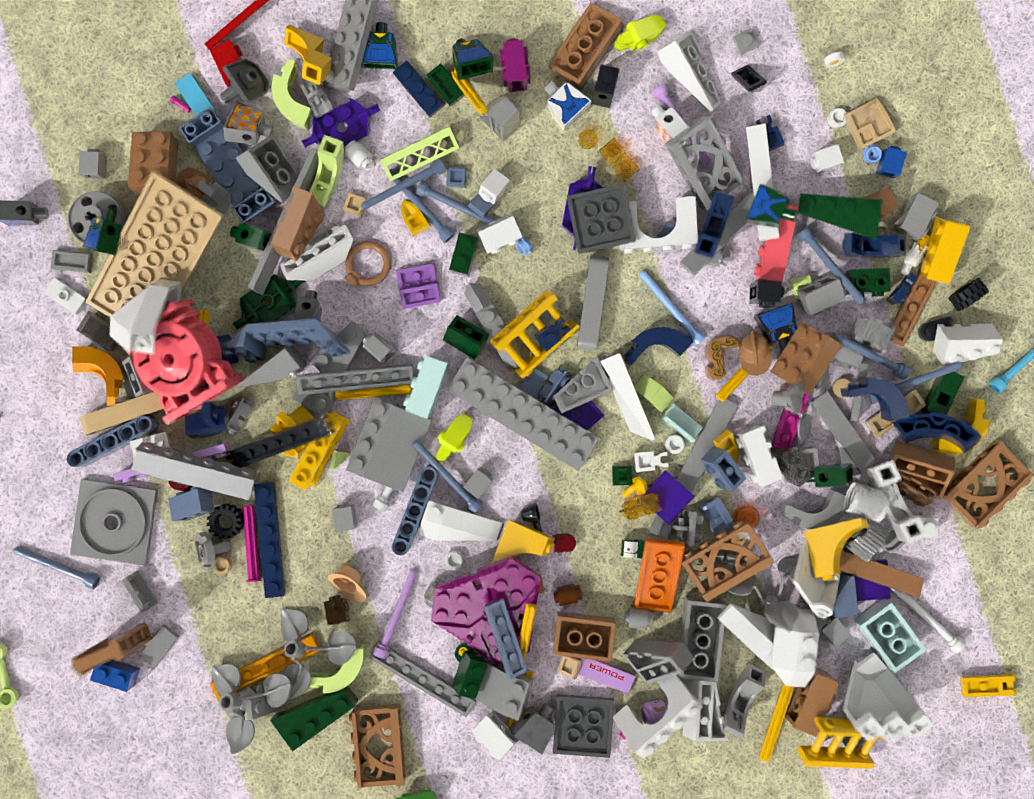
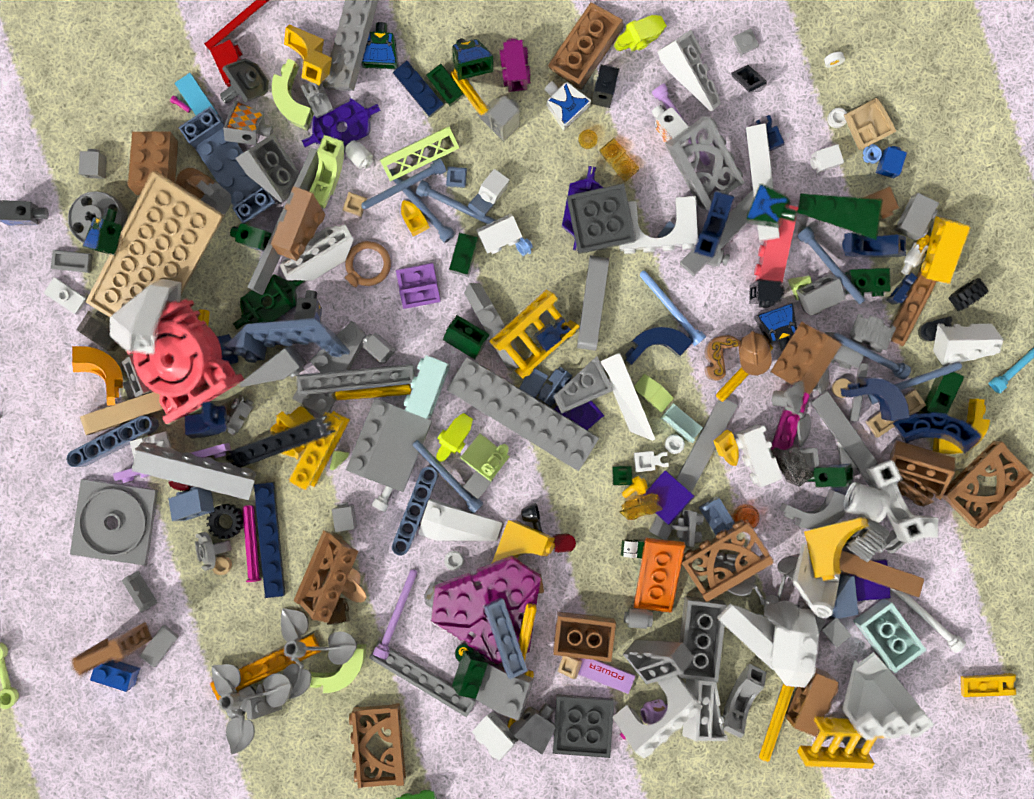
sand blue piece [13,547,101,590] -> none
dark green wedge [270,686,358,752] -> none
reddish brown brick [553,584,582,606] -> none
sand blue brick [701,447,746,492] -> none
none -> medium nougat fence [294,530,358,623]
none -> yellowish green hinge [460,434,510,482]

